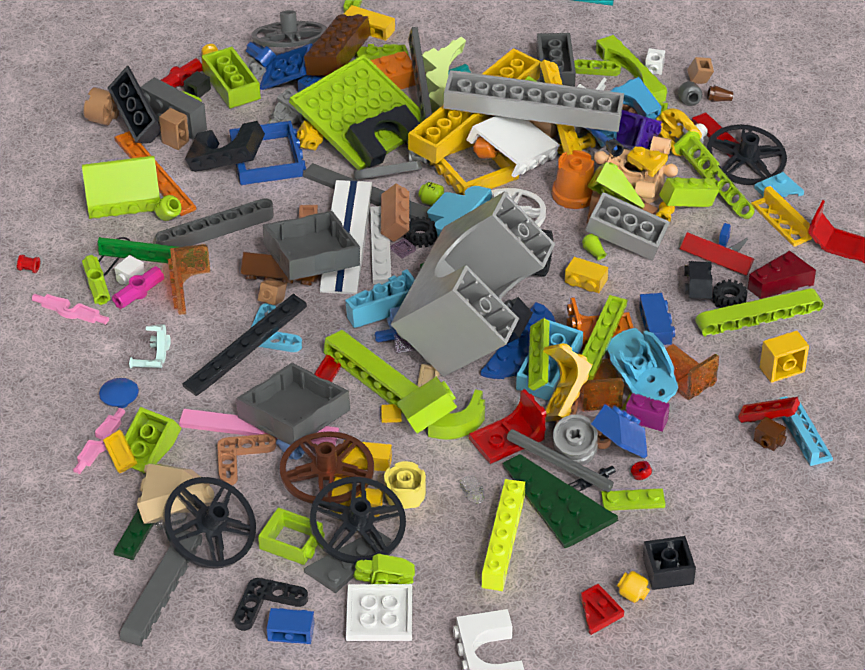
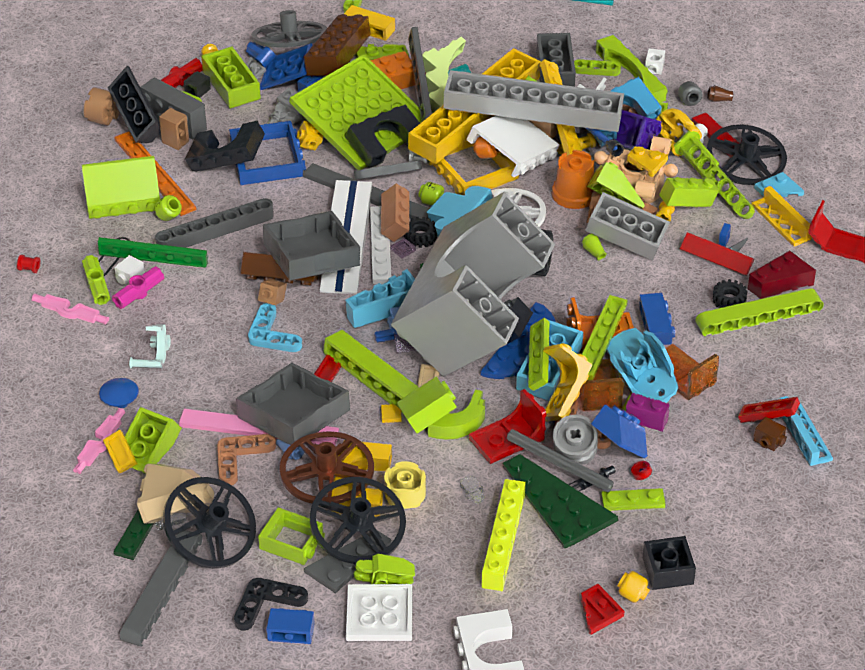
clear orange bracket [168,244,210,315] -> none
black tile [182,294,307,396] -> none
nougat plate [299,205,318,218] -> none
yellow brick [565,257,608,293] -> none
black brick [684,261,713,299] -> none
medium nougat brick [687,57,714,84] -> none
yellow brick [759,330,809,383] -> none

